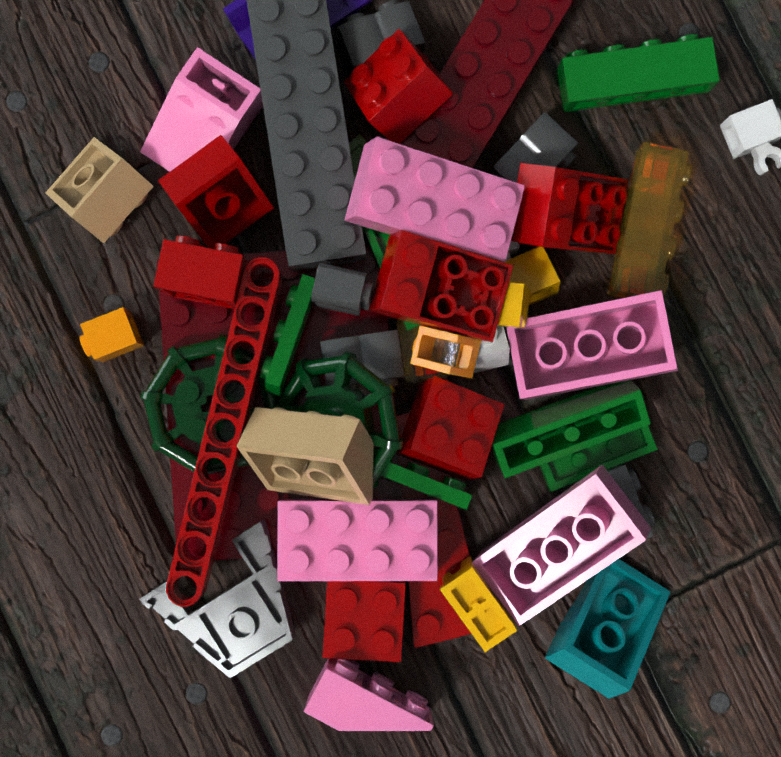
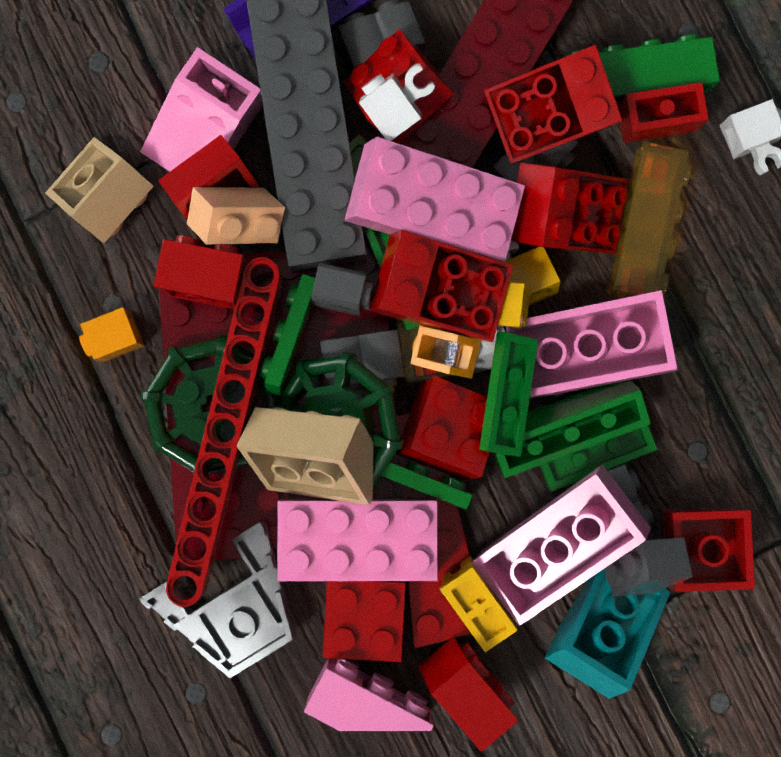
none -> light nougat brick [187,187,285,245]
none -> white brick [359,63,435,141]
none -> red brick [418,637,519,752]
none -> green plate [479,332,538,457]
none -> red slope [484,45,624,164]
none -> dark grey brick [605,538,693,597]
none -> red brick [618,82,709,143]
none -> red brick [662,508,755,592]

